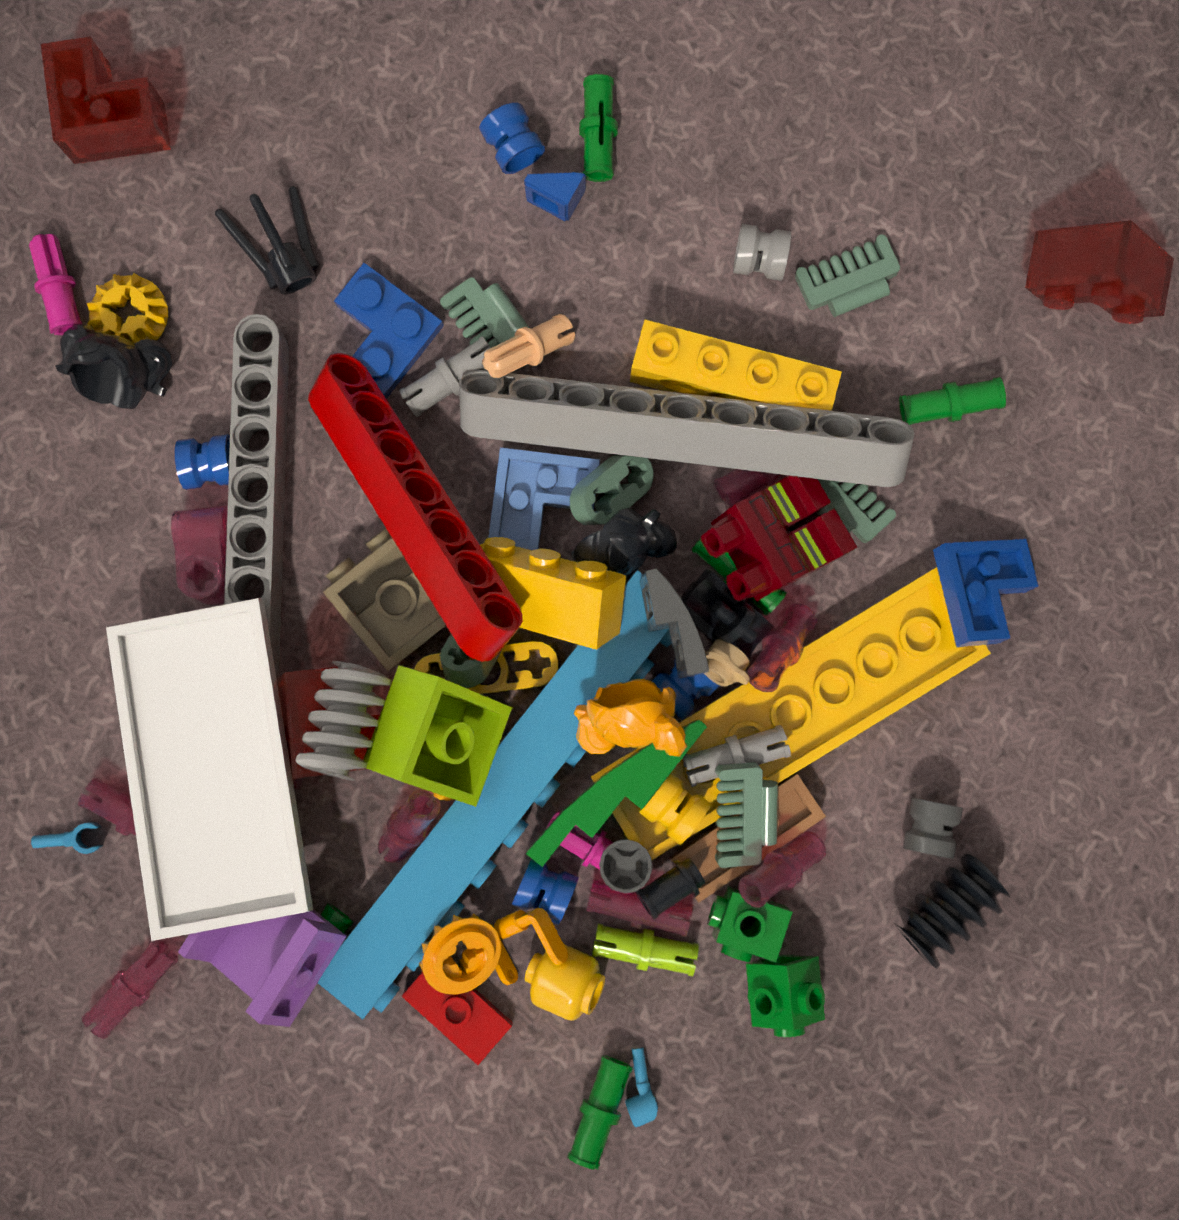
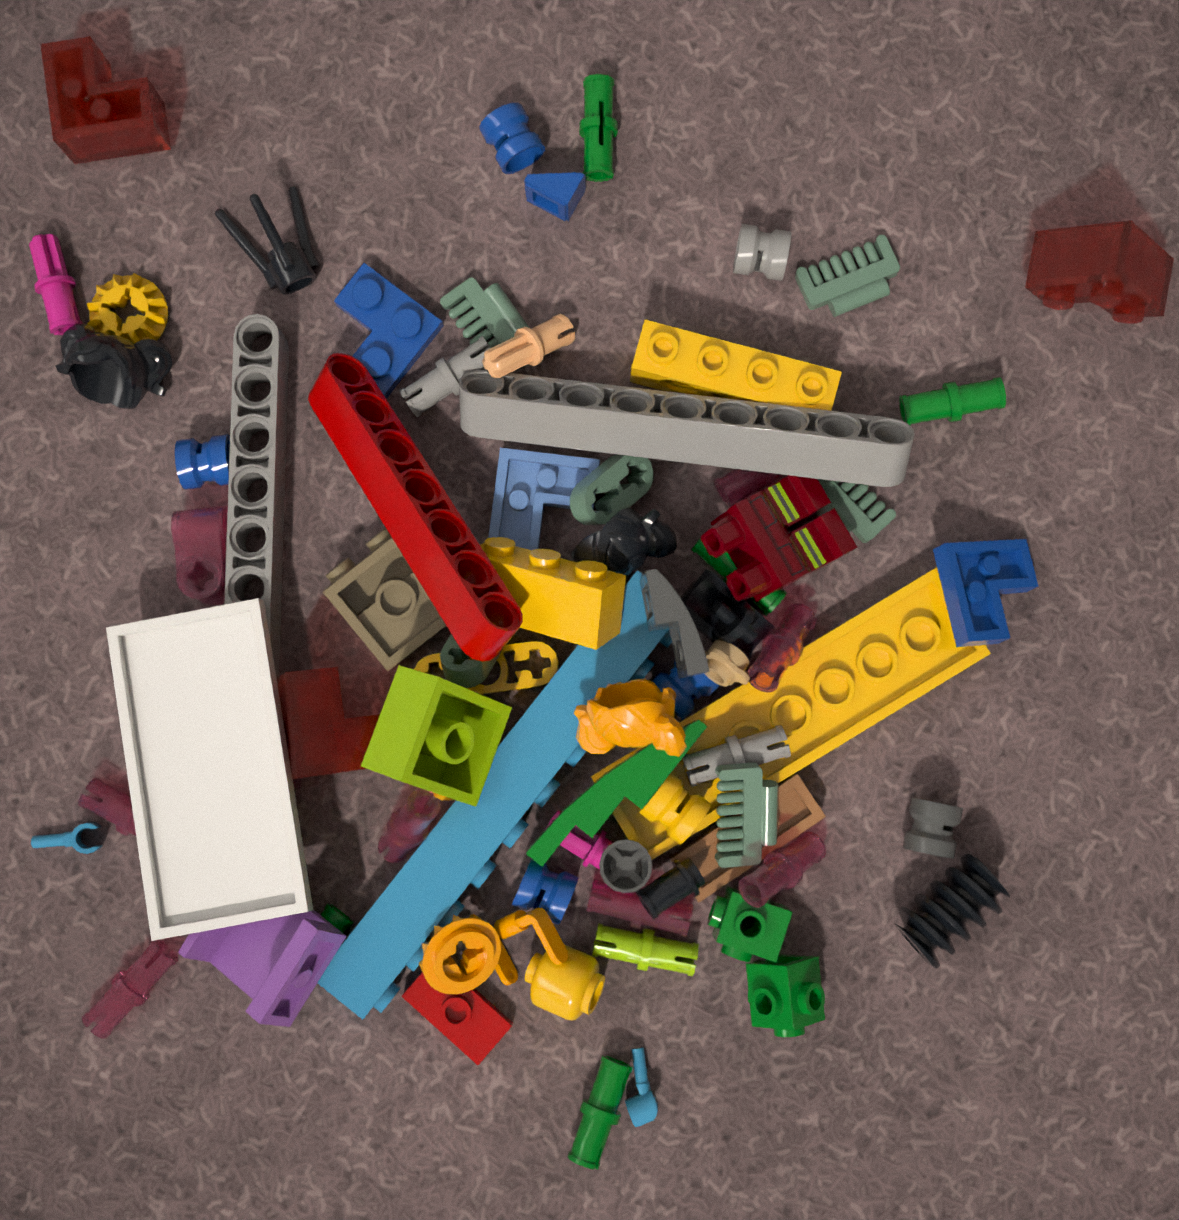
light grey piece [295,661,391,781] -> none

